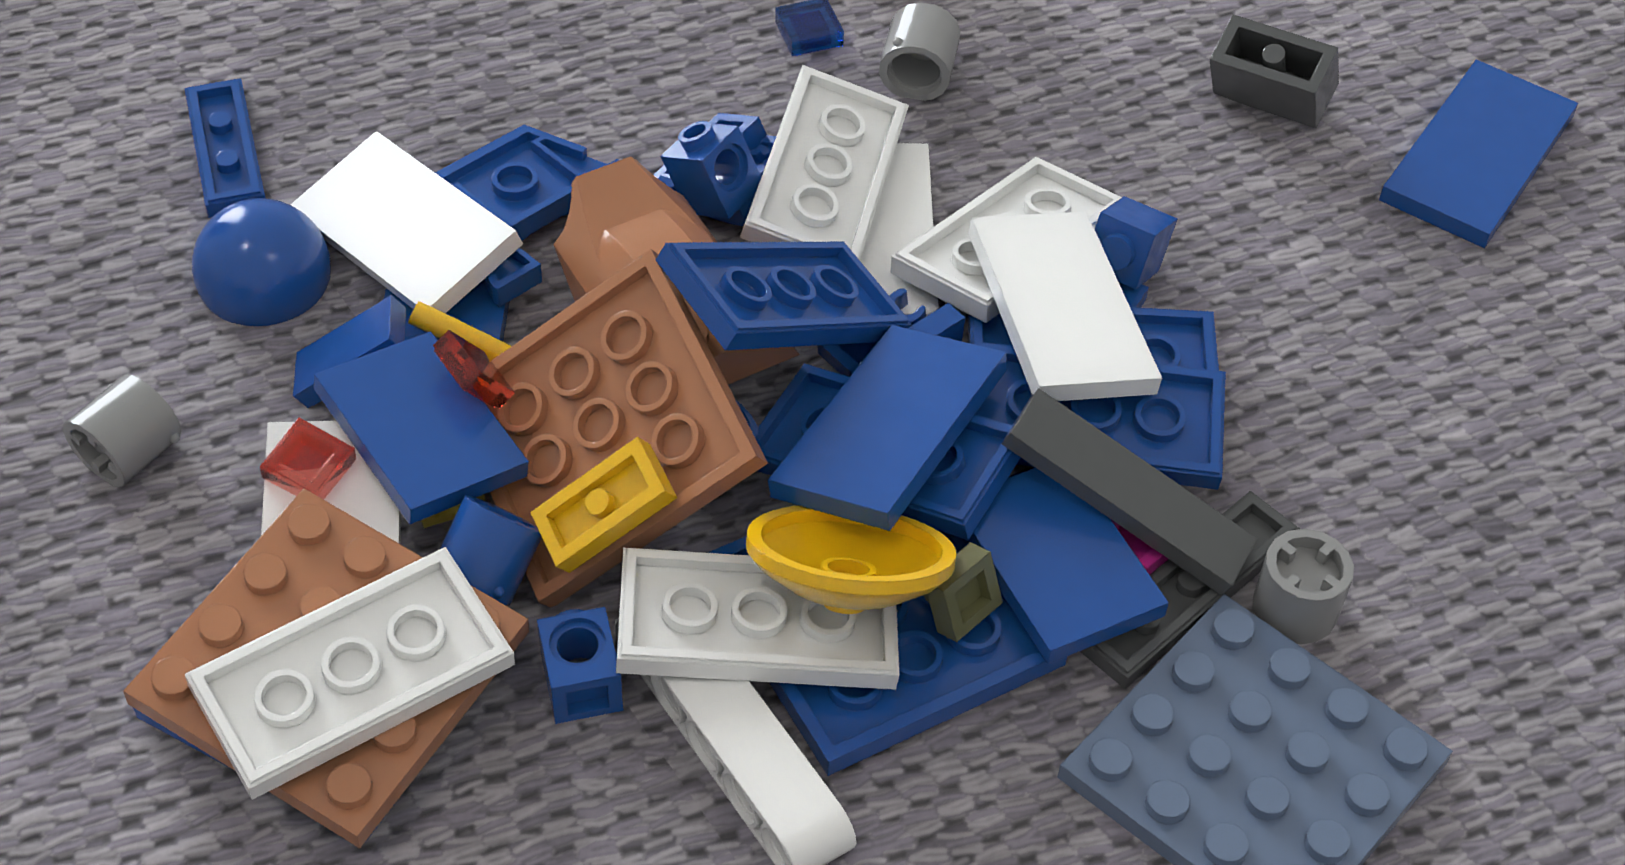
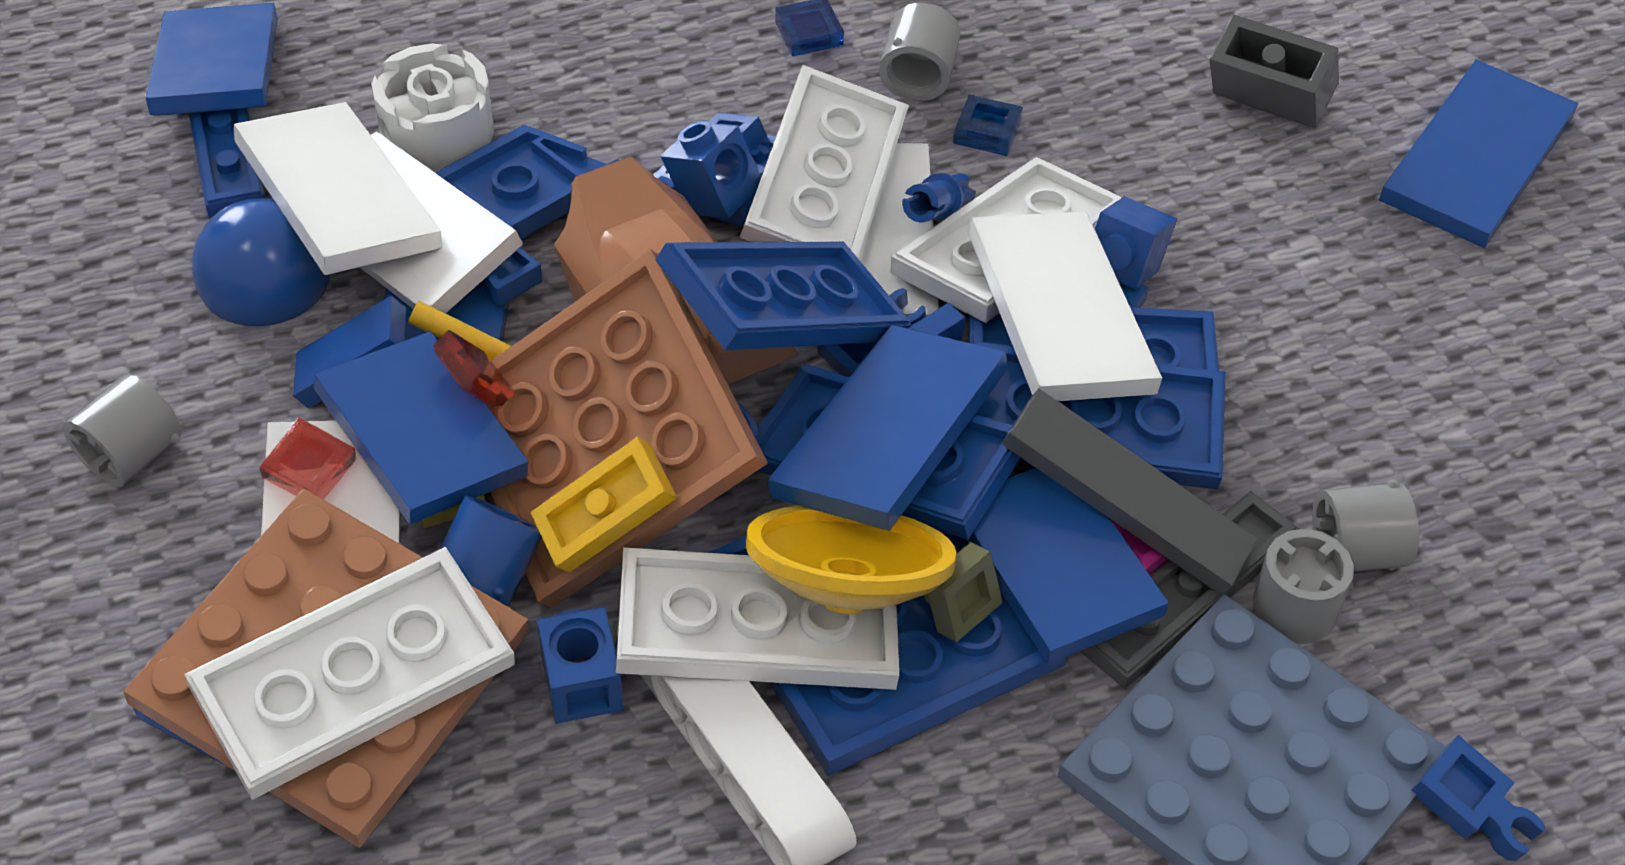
none -> tile [146,2,278,116]
none -> white tile [234,102,441,275]
none -> white brick [371,43,494,173]
none -> blue axle [902,173,976,223]
none -> clear blue tile [953,94,1023,156]
none -> light grey piece [1312,479,1419,572]
none -> blue plate [1411,735,1546,861]

